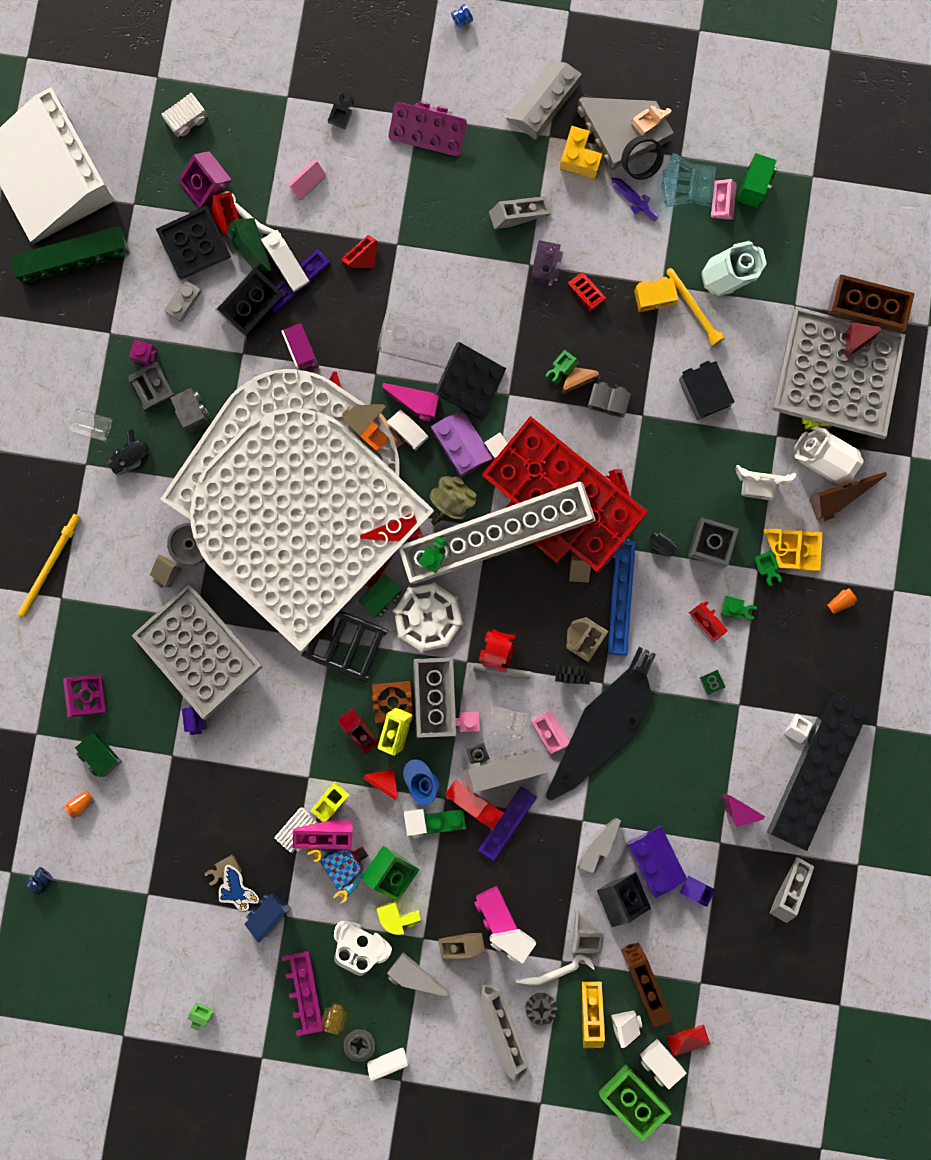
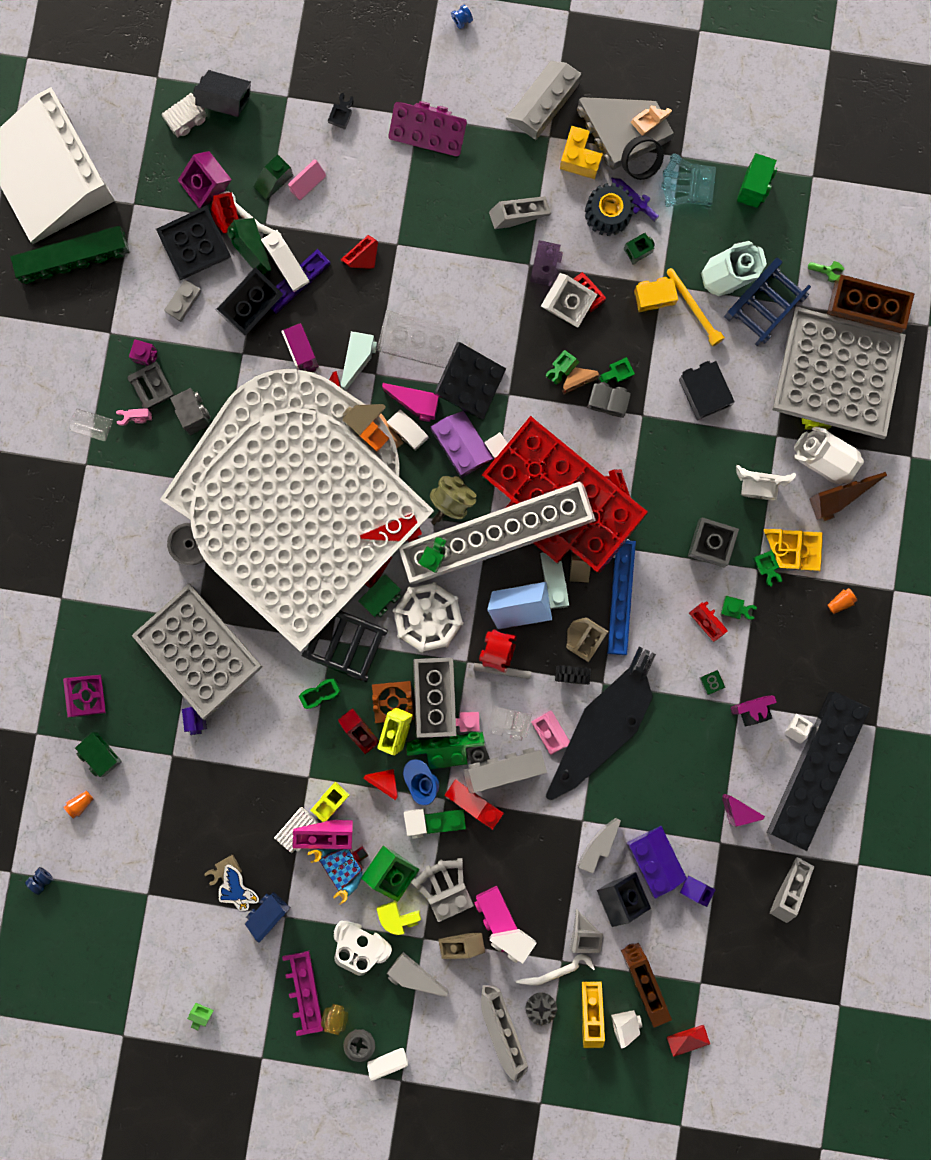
yellow bar [17,514,81,617] -> none
black piece [106,429,150,475] -> none
dark tan slope [150,554,182,588] -> none
dark purple tile [478,786,537,862] -> none
bright green brick [599,1064,671,1142] -> none
white brick [640,1039,686,1089] -> none
black brick [649,530,679,557] -> none
bright pink slope [711,179,737,220] -> none
dark red slope [845,323,882,358] -> none
none -> bright pink plate [116,409,152,426]
none -> black brick [193,70,251,117]
none -> dark green slope [253,154,294,200]
none -> green brick [299,679,342,709]
none -> light aqua slope [341,331,377,391]
none -> green bracket [407,732,485,769]
none -> light grey plate [411,858,474,922]
none -> light blue slope [488,582,552,629]
none -> light aqua slope [540,553,569,609]
none -> white slope [541,273,597,327]
none -> black wheel [585,183,634,236]
none -> green plate [599,357,635,383]
none -> dark green brick [624,233,655,265]
none -> dark blue fence [724,257,811,346]
none -> magenta piece [730,695,777,727]
none -> bright green bar [808,261,845,282]

